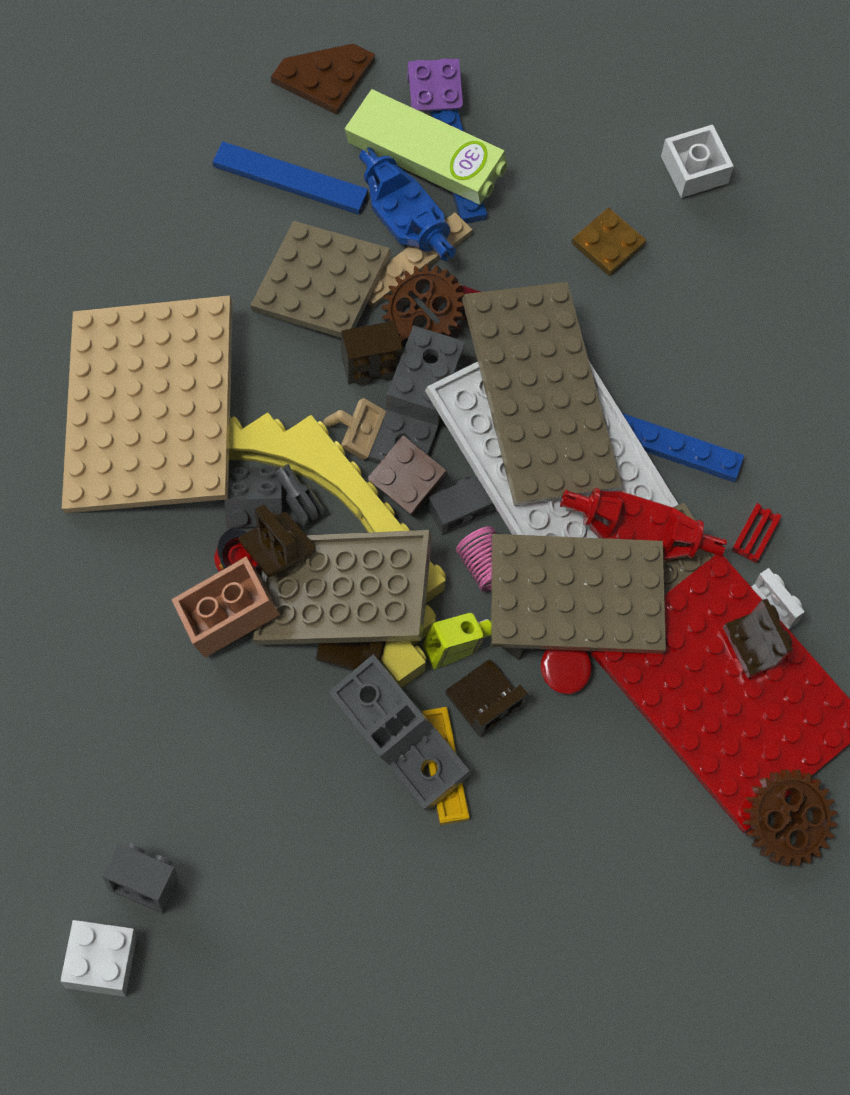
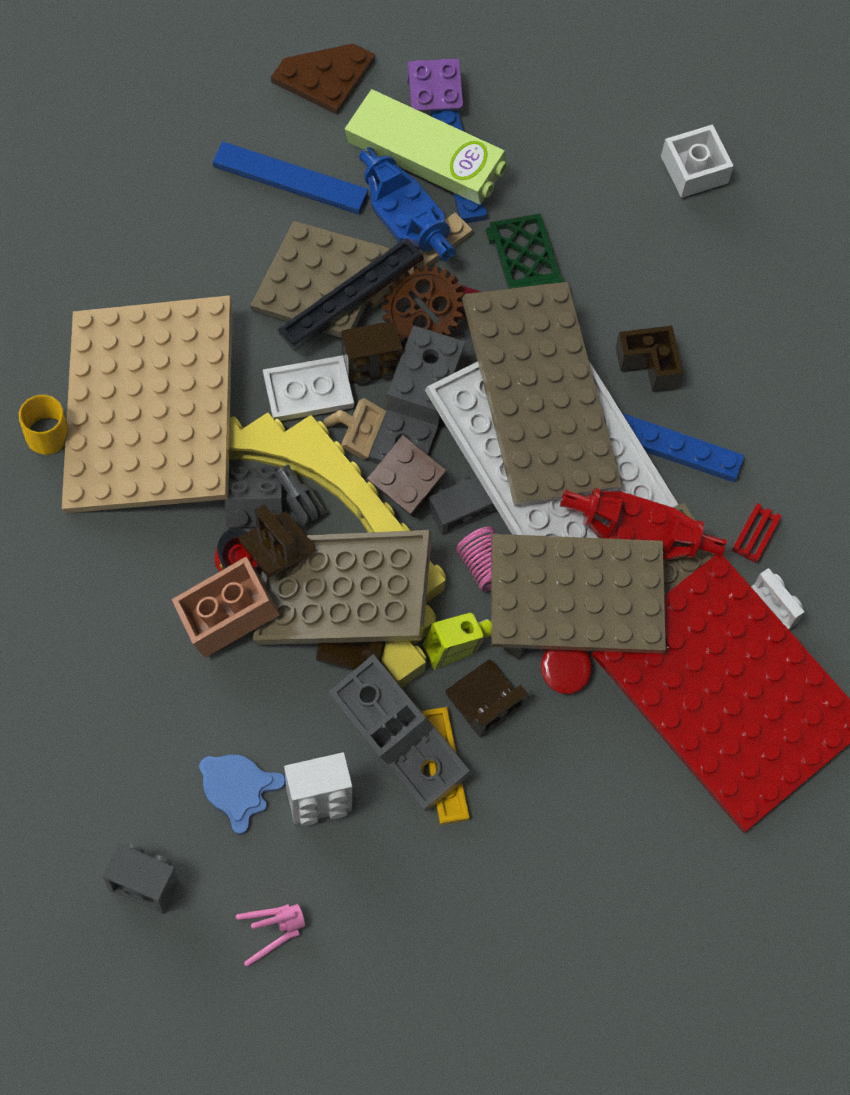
white brick [60,920,137,997] -> none
pearl gold plate [572,207,646,277] -> none
dark brown bracket [723,598,792,678] -> none
reddish brown gear [743,769,837,866] -> none
none -> yellow piece [19,395,68,455]
none -> medium blue tile [199,755,285,835]
none -> bright pink plant [236,904,305,967]
none -> white plate [263,355,354,421]
none -> black tile [278,238,424,351]
none -> white brick [284,752,352,826]
none -> dark green piece [486,214,564,289]
none -> dark brown brick [615,325,683,391]

